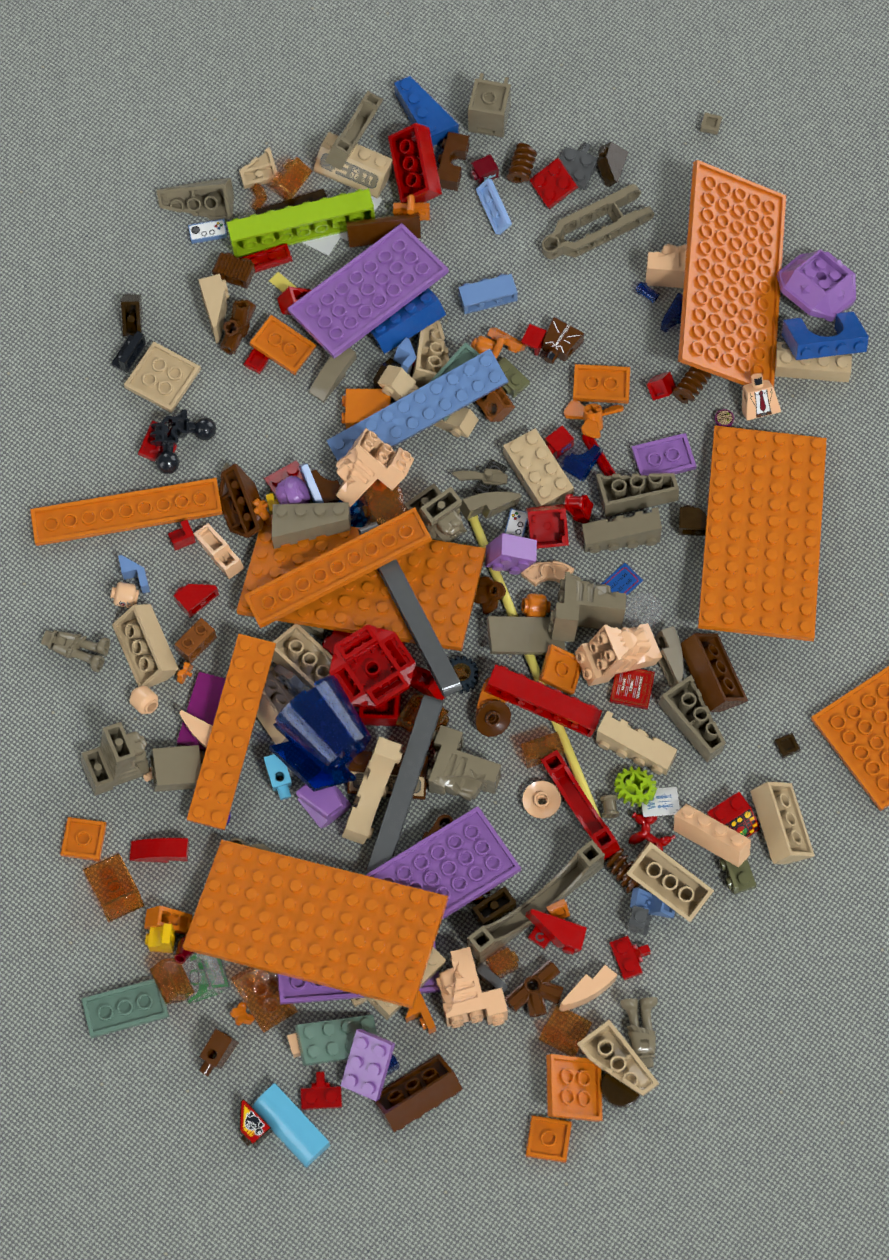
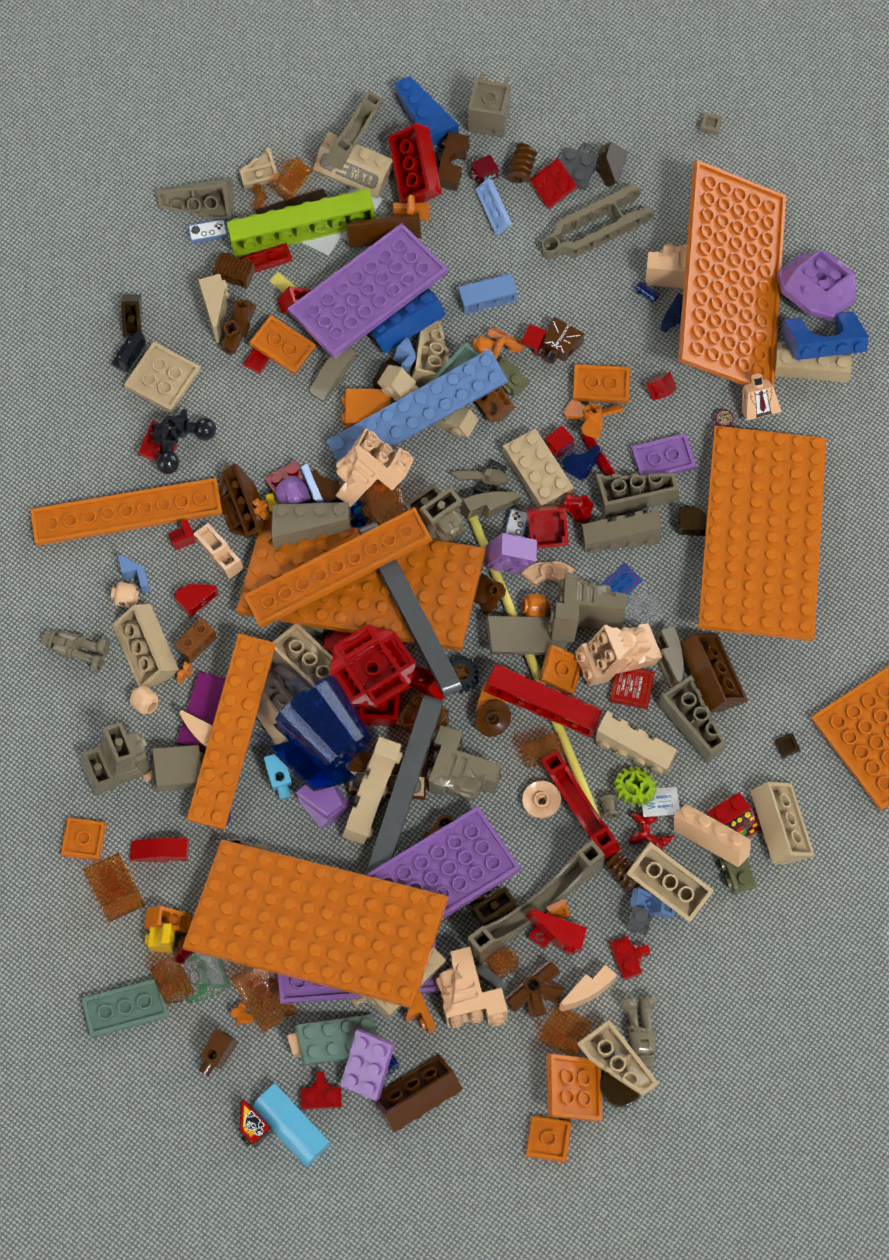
reddish brown piece [673,366,712,404] -> none

